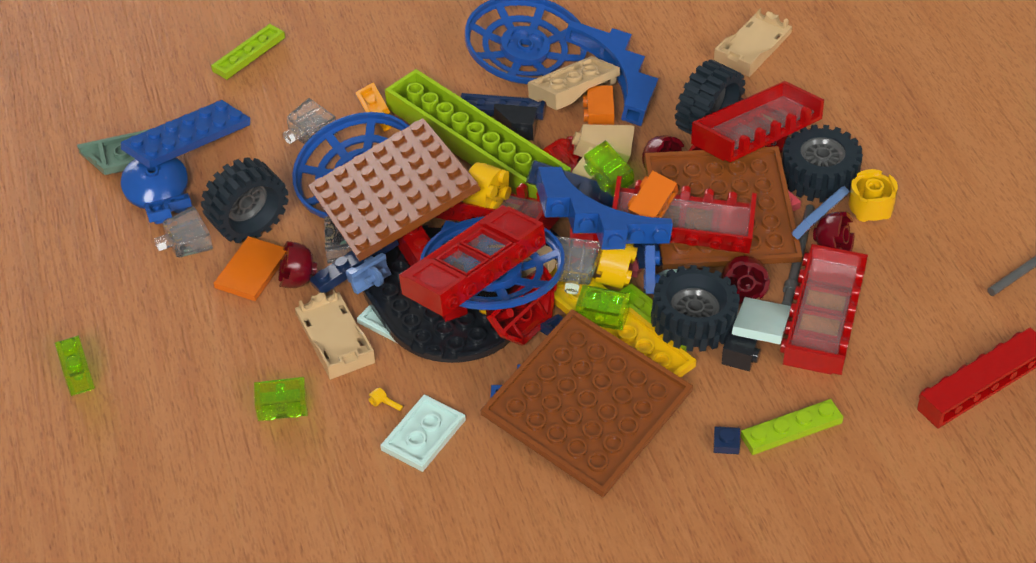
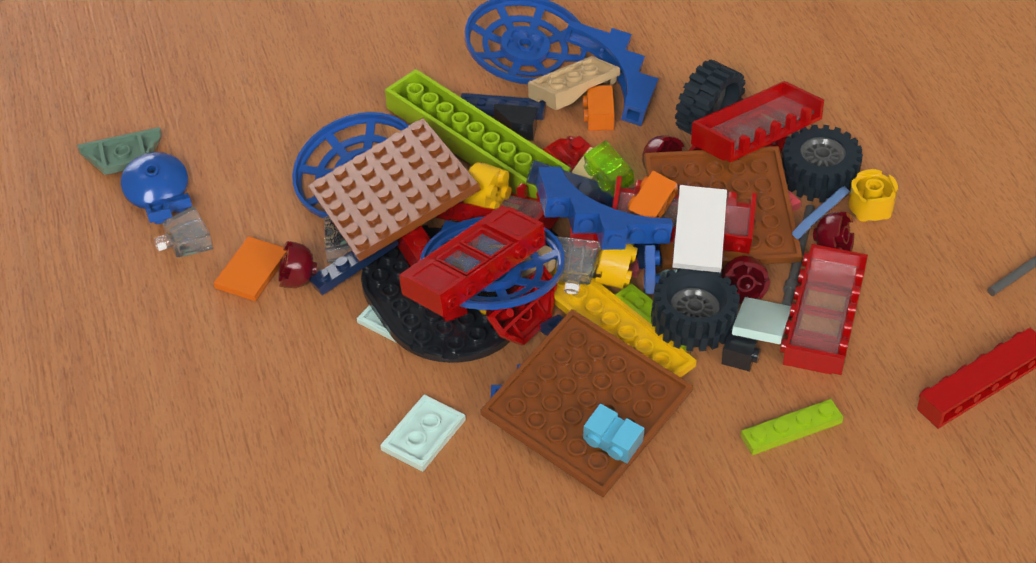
clear neon green brick [55,335,95,396] -> none
blue plate [121,100,250,169] -> none
black wheel [201,157,288,243] -> none
lime plate [211,24,285,80] -> none
clear neon green brick [254,377,308,421] -> none
clear torso [283,98,338,144] -> none
tan piece [295,289,375,380] -> none
medium blue hips [345,253,391,294] -> none
light orange plate [356,82,392,132] -> none
yellow hand [369,388,404,412] -> none
tan slope [572,124,635,171] -> none
clear neon green brick [576,285,630,331] -> none
dark blue plate [713,426,740,455] -> none
tan piece [714,8,792,77] -> none
none -> medium azure brick [583,404,645,463]
none -> white tile [672,185,727,273]

